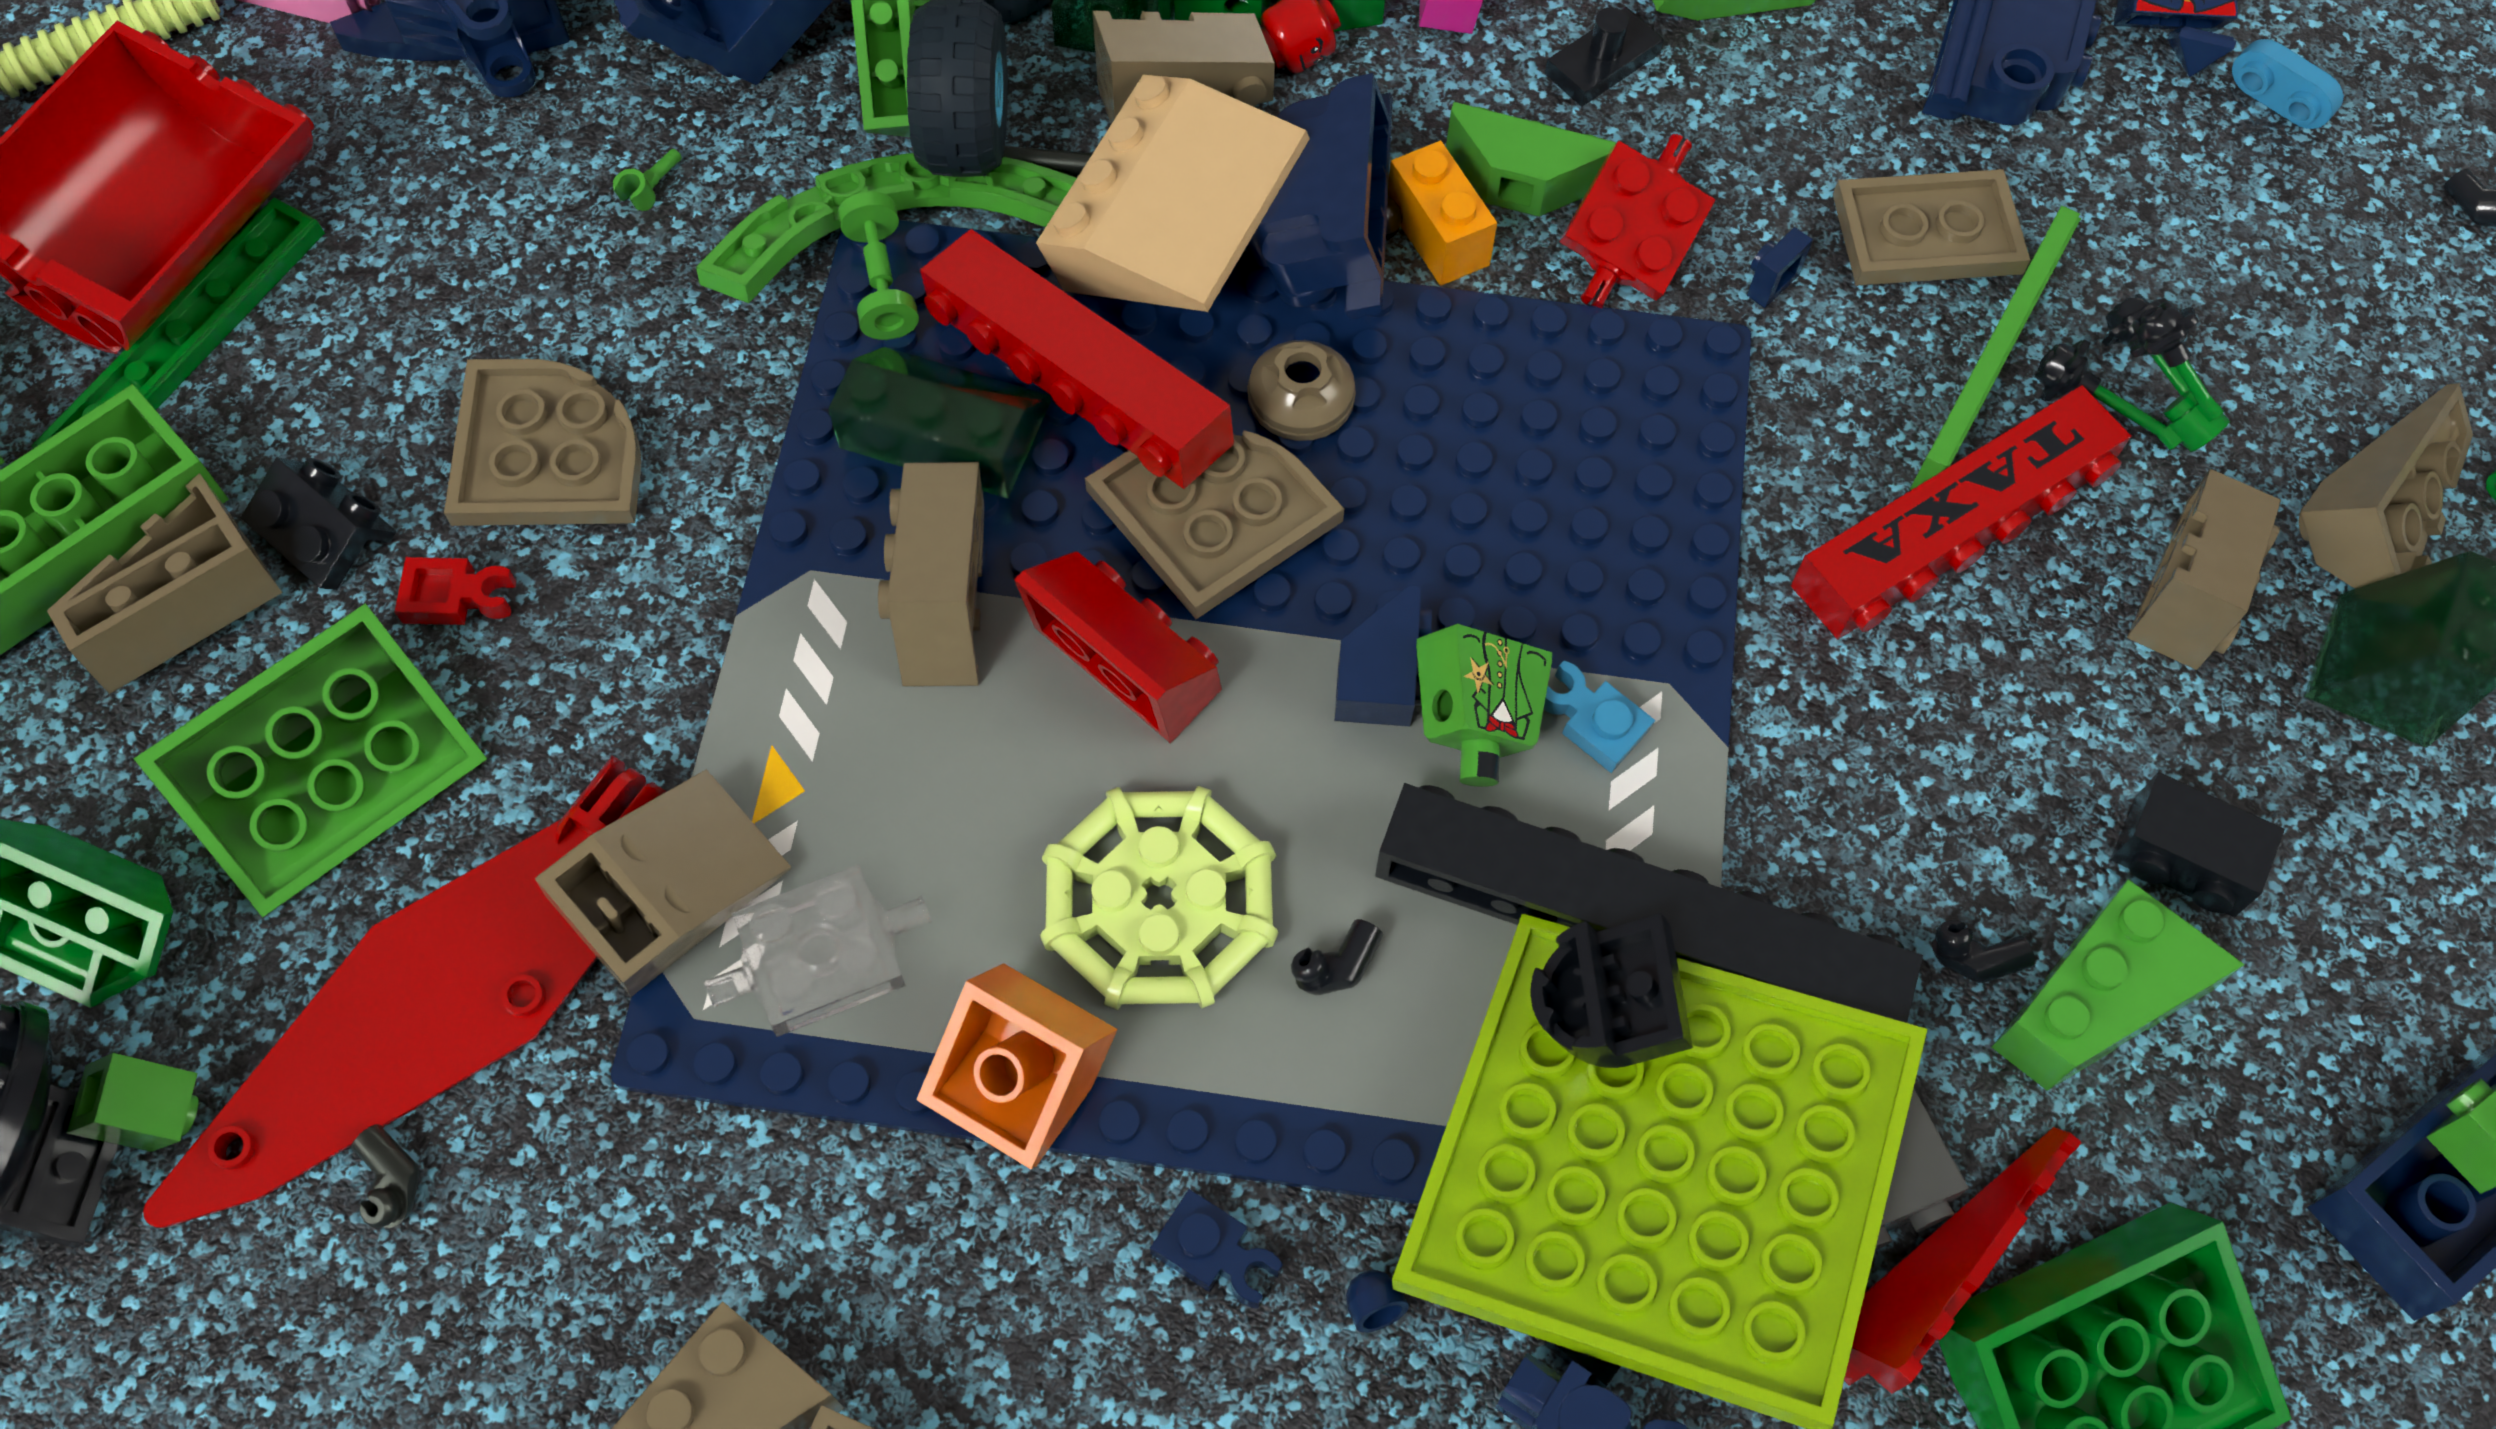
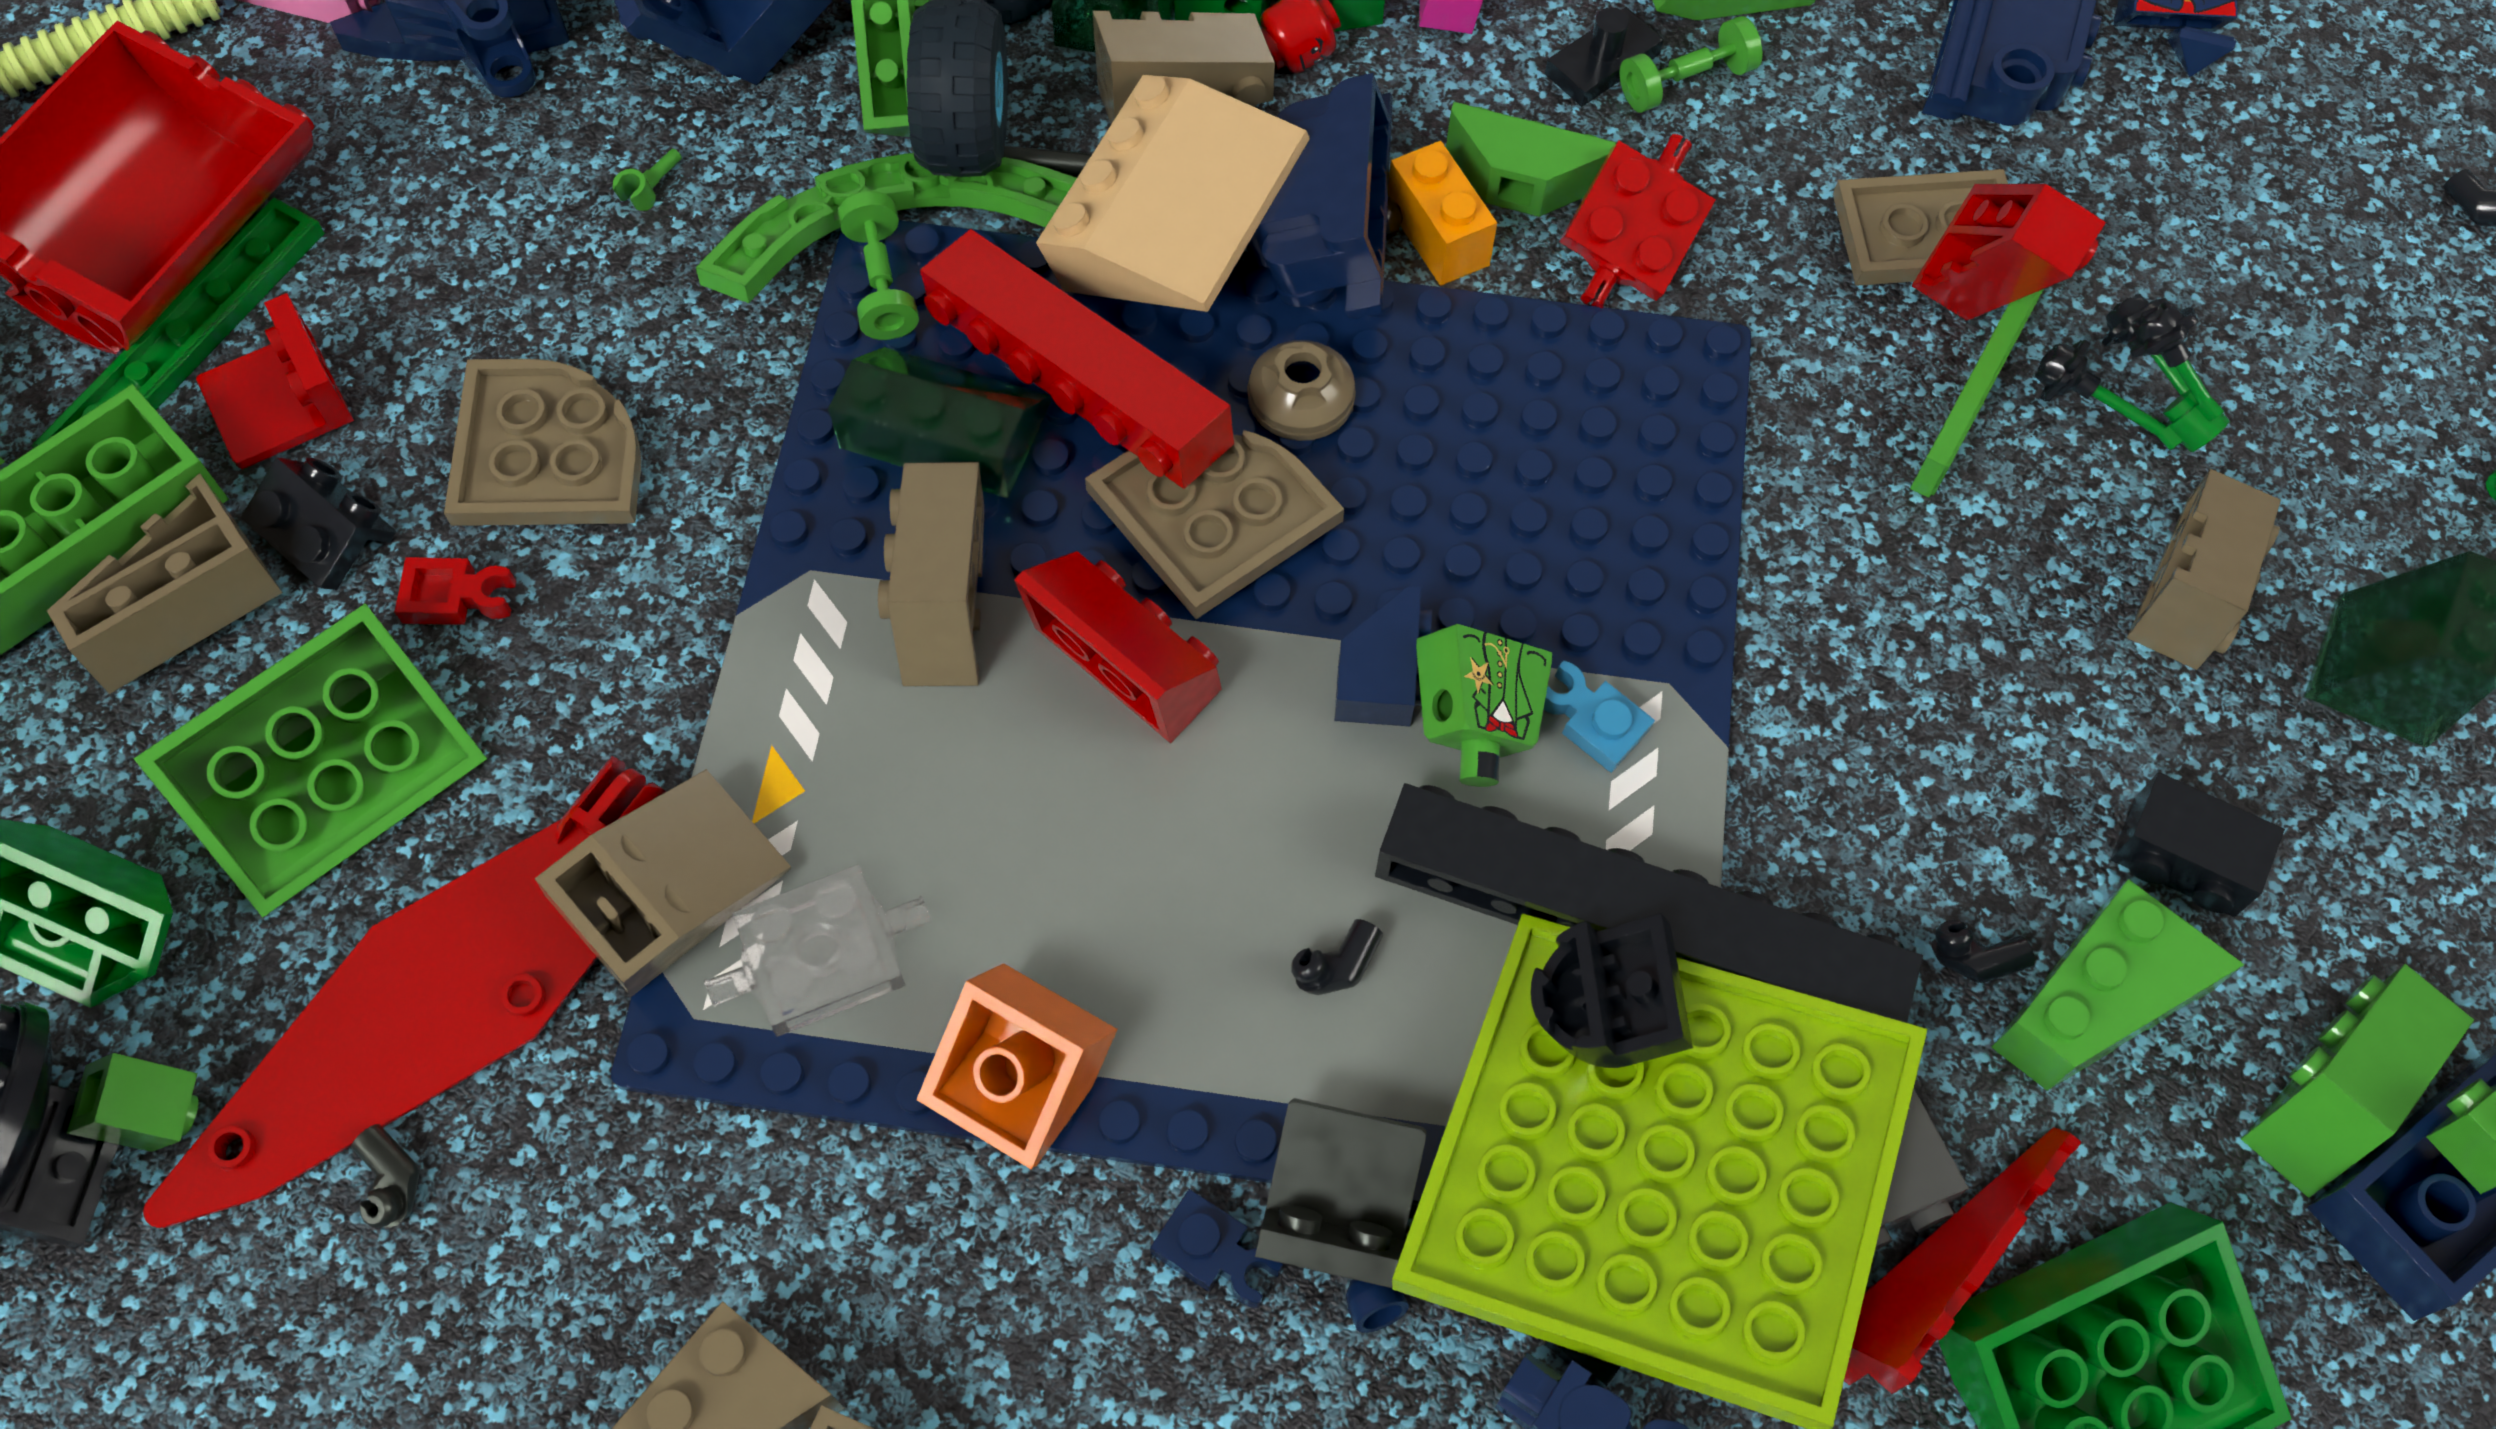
yellowish green plate [1040,786,1278,1010] -> none
dark blue plate [1747,227,1813,308] -> none
red brick [1791,385,2131,640] -> none
dark azure plate [2232,39,2344,129] -> none
dark tan wedge [2299,383,2473,613] -> none
none -> red bracket [196,293,354,469]
none -> pearl dark grey bracket [1255,1098,1426,1288]
none -> bright green wheel [1620,16,1763,113]
none -> red wedge [1912,184,2106,321]
none -> bright green wedge [2241,964,2474,1198]

